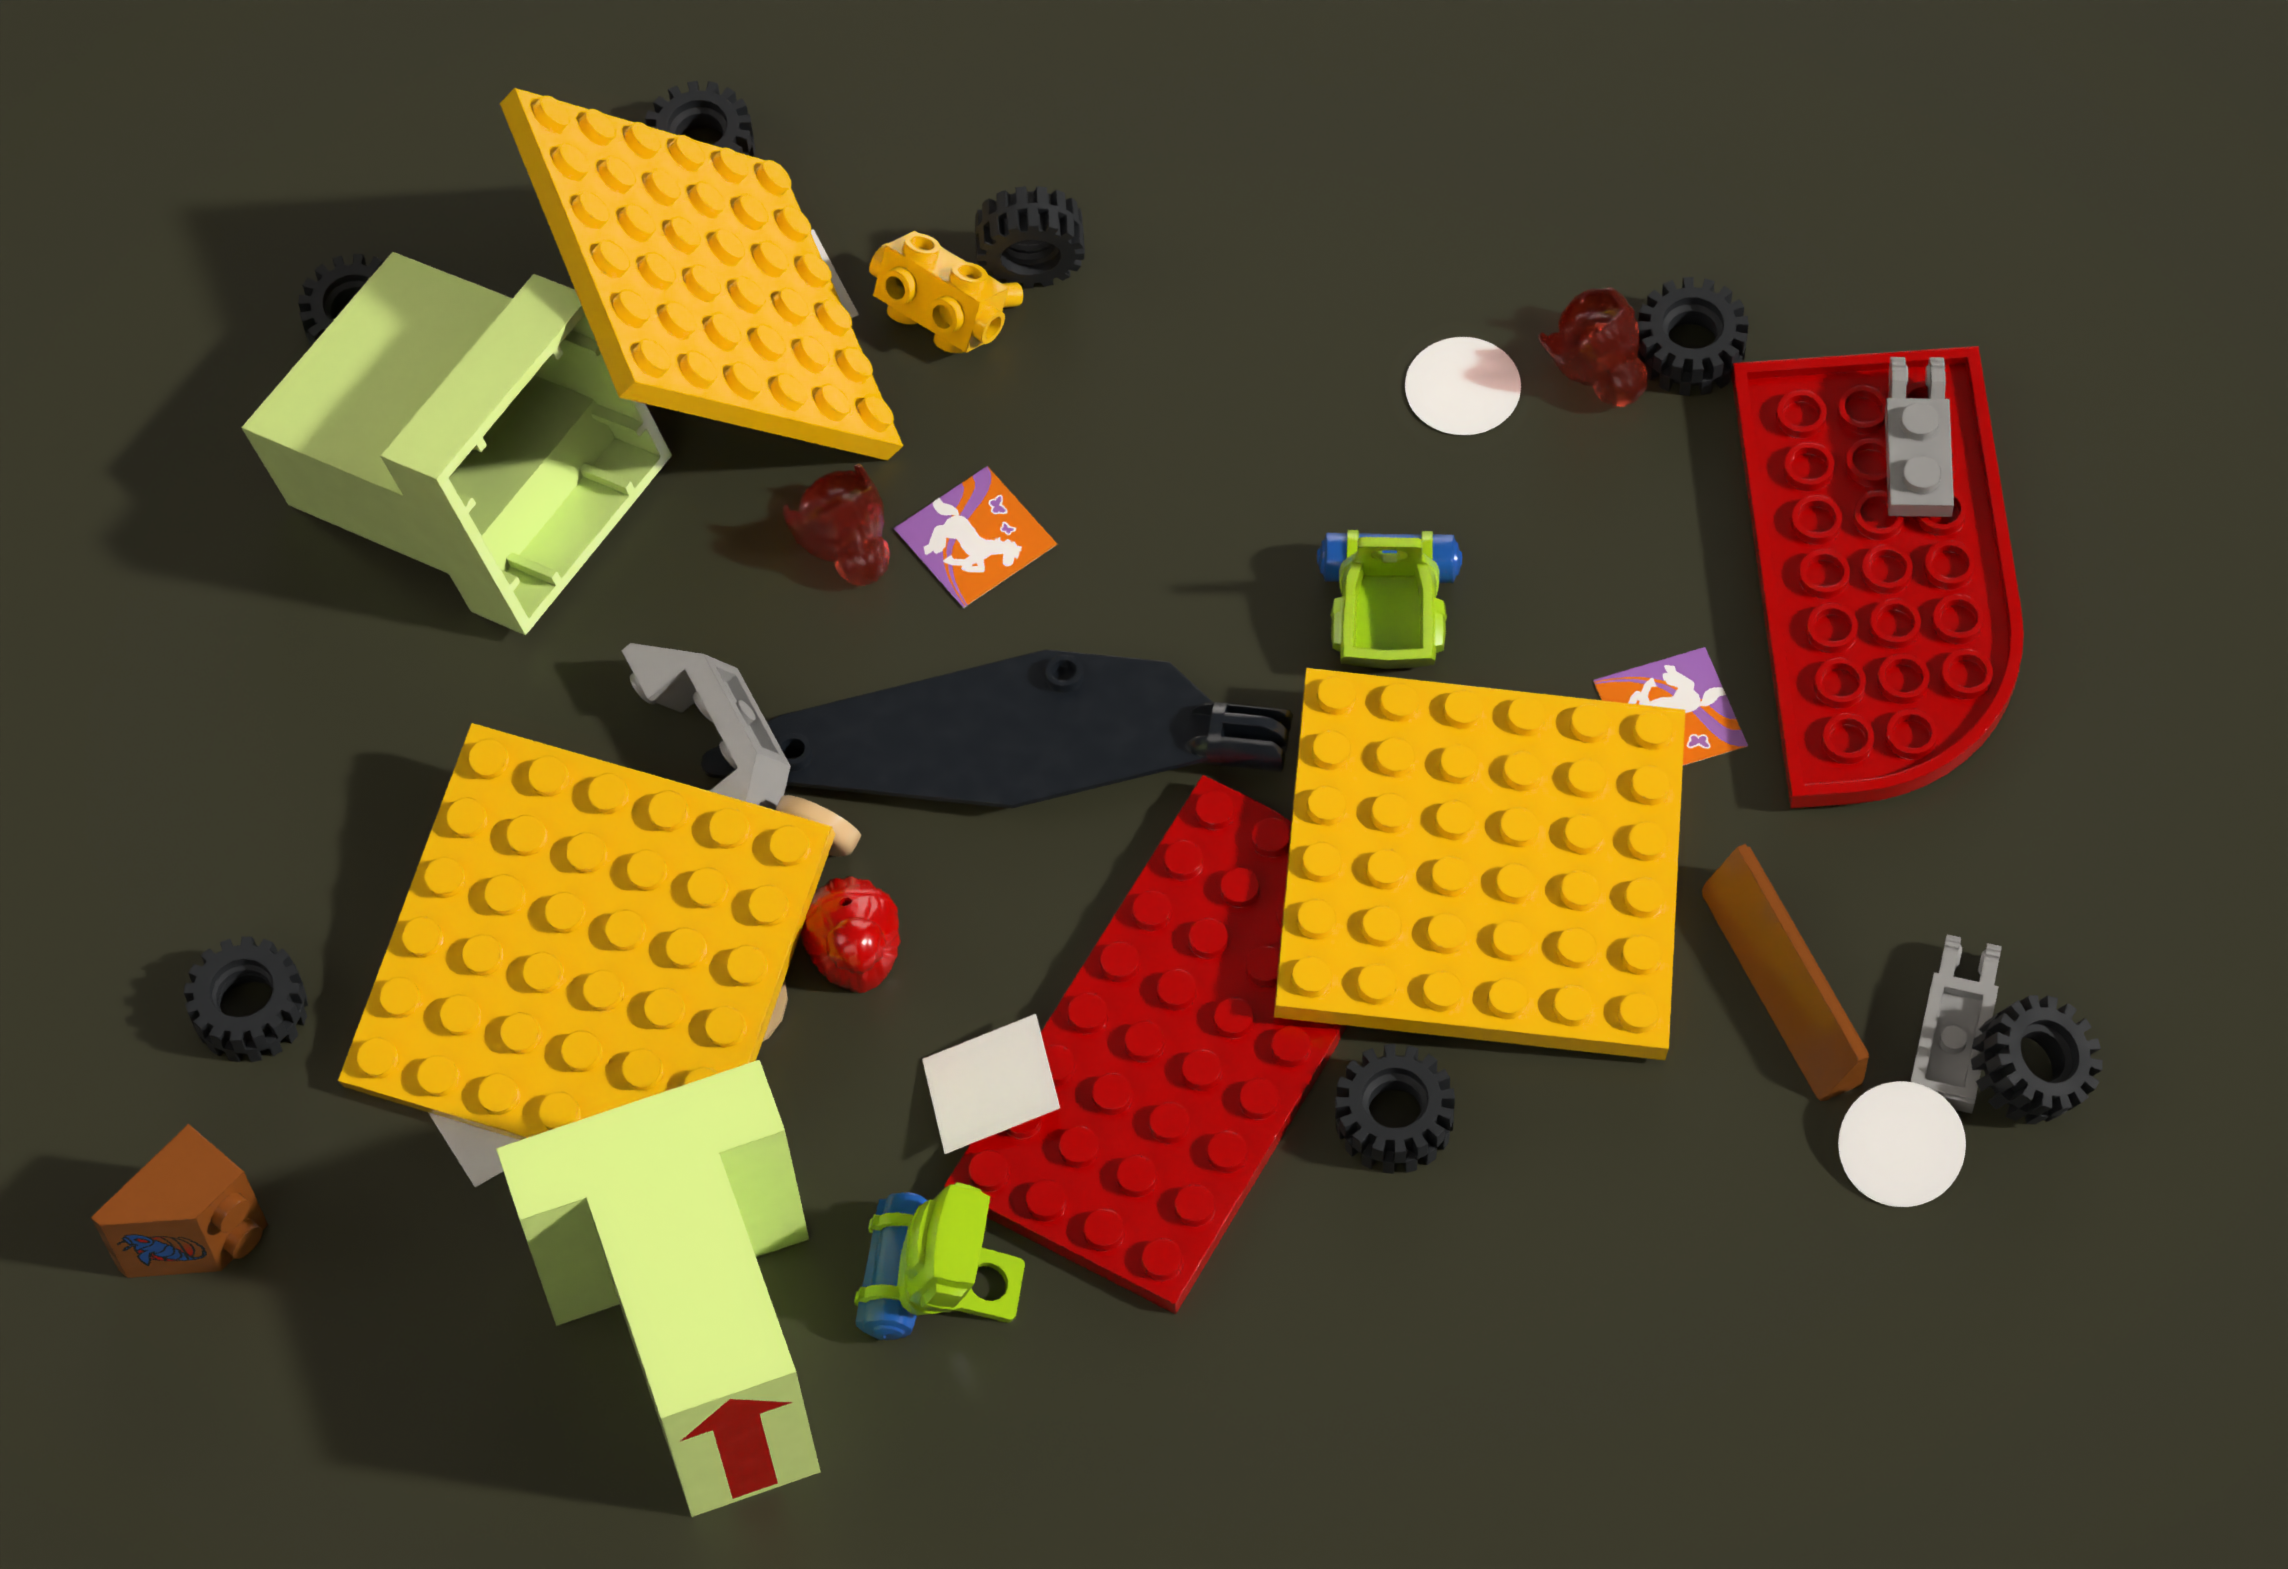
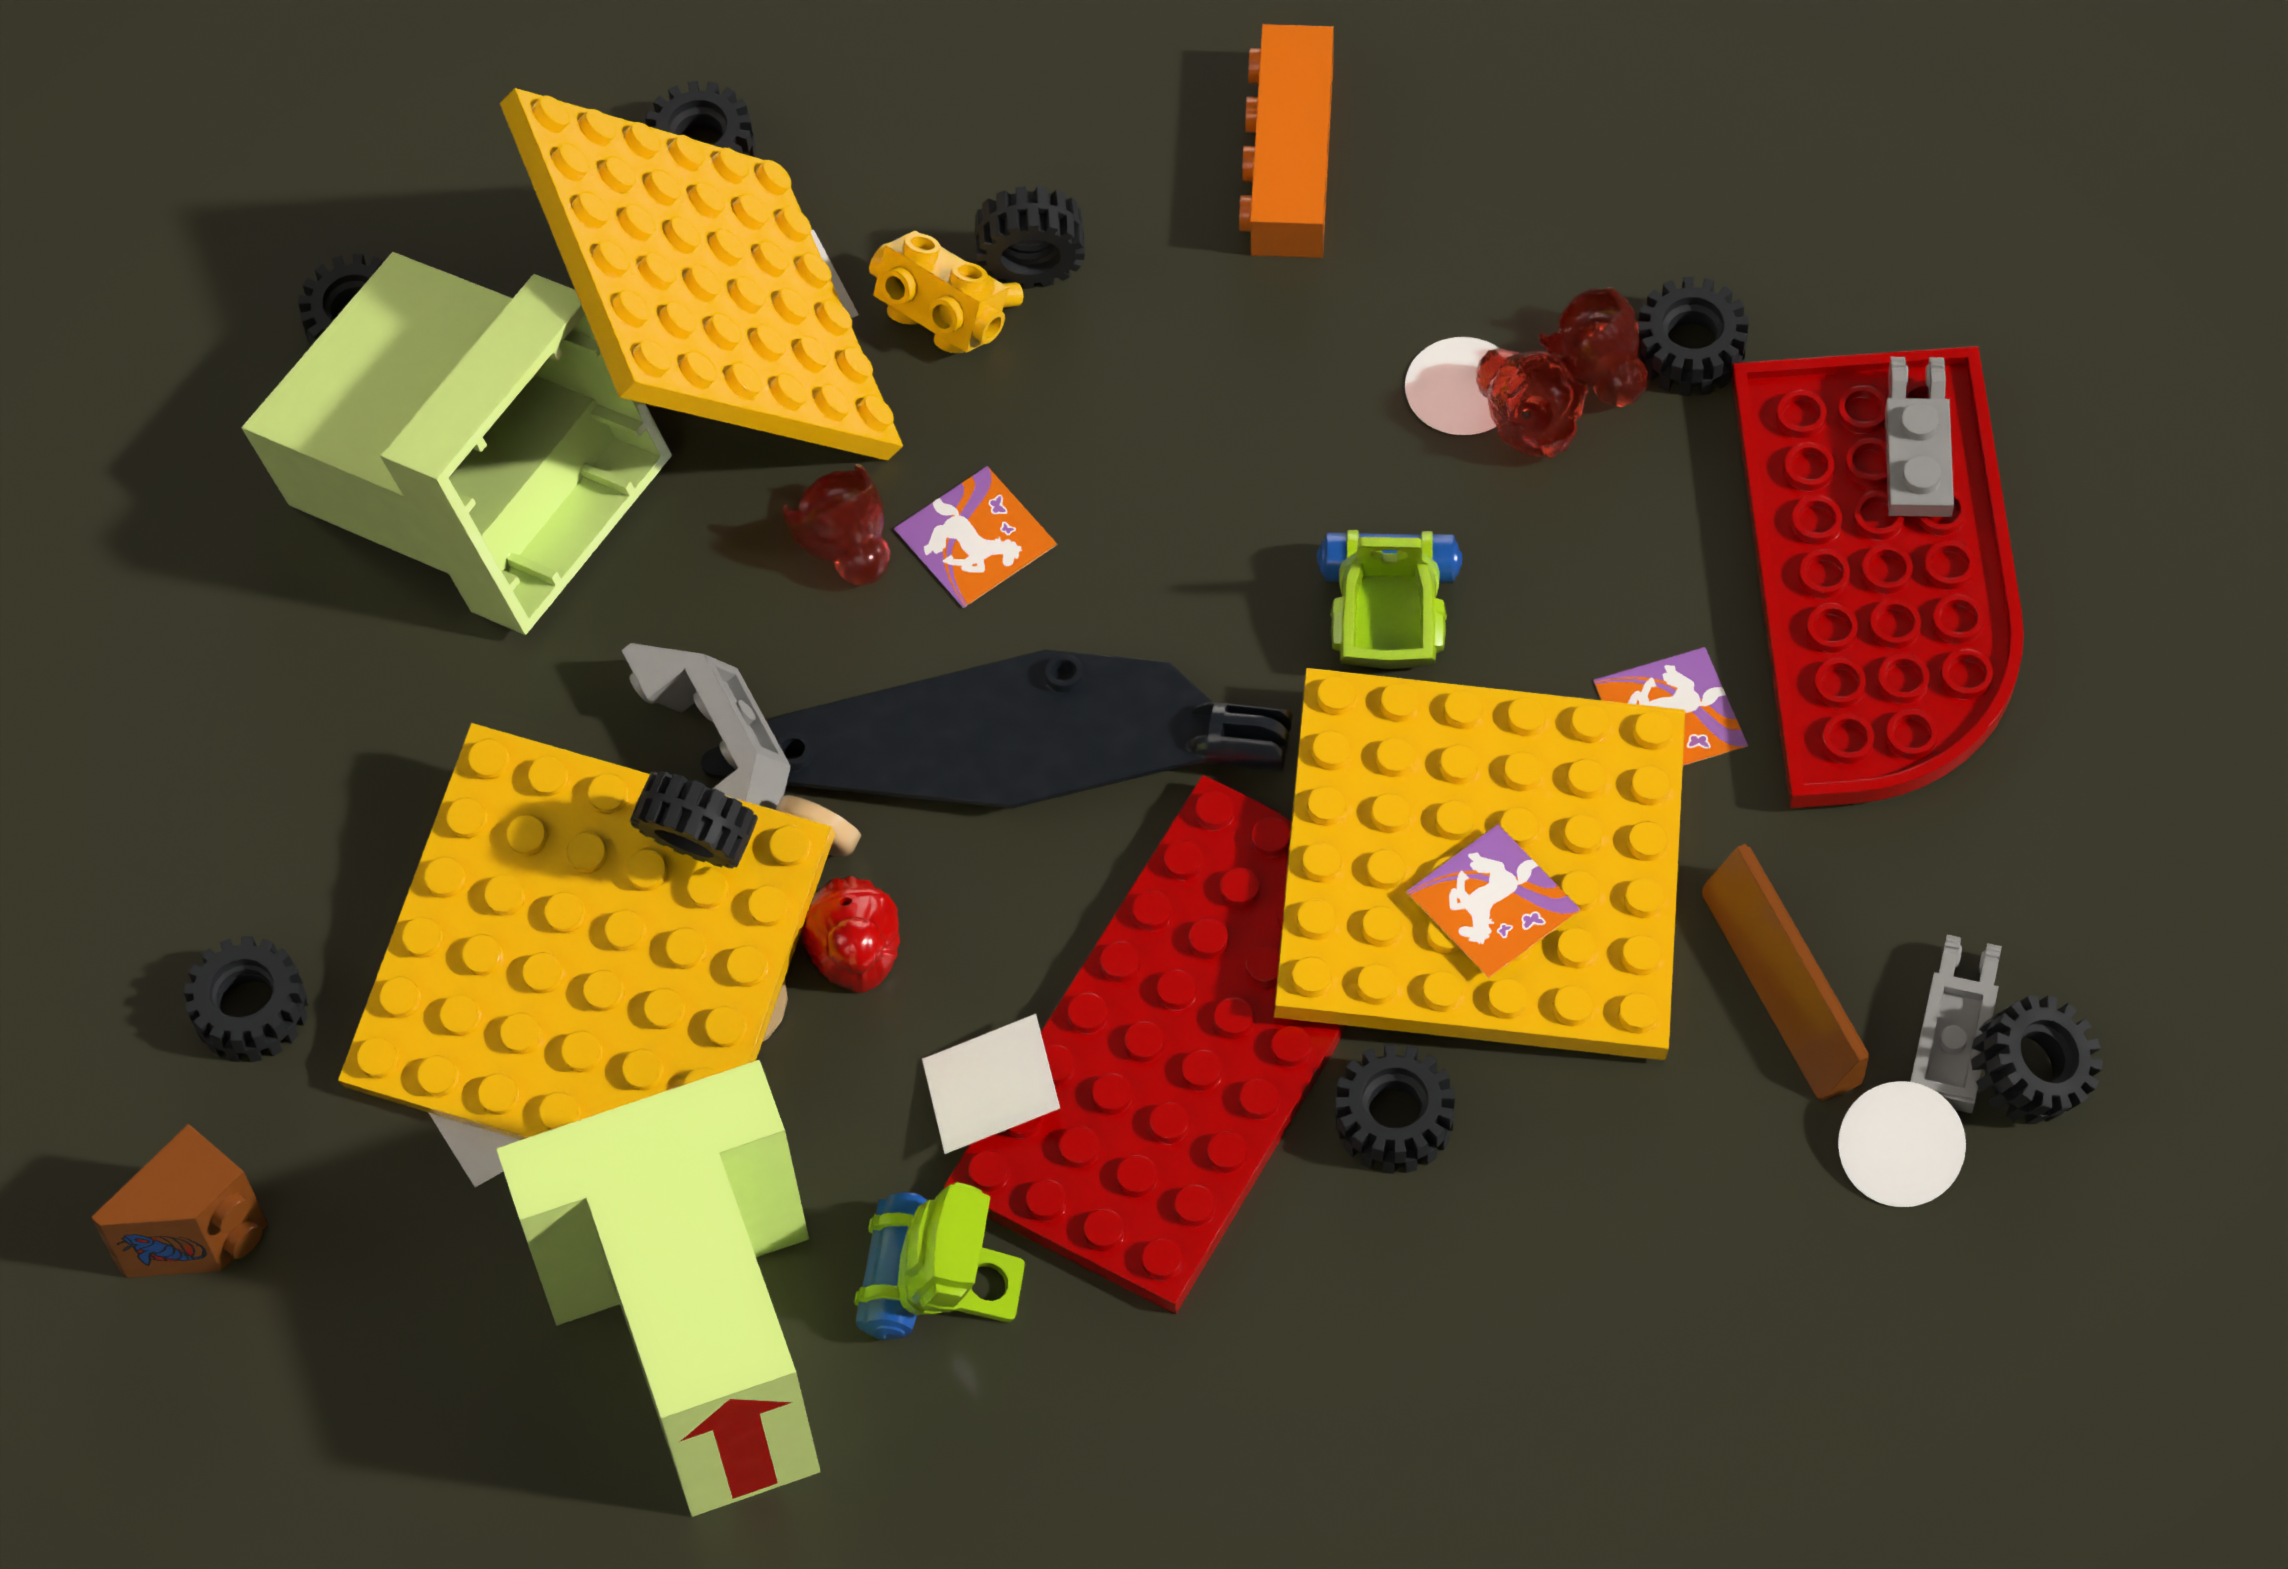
none -> black tyre [629,771,758,868]
none -> orange brick [1239,24,1334,258]
none -> sticker [1406,825,1581,978]
none -> clear red piece [1476,348,1588,459]

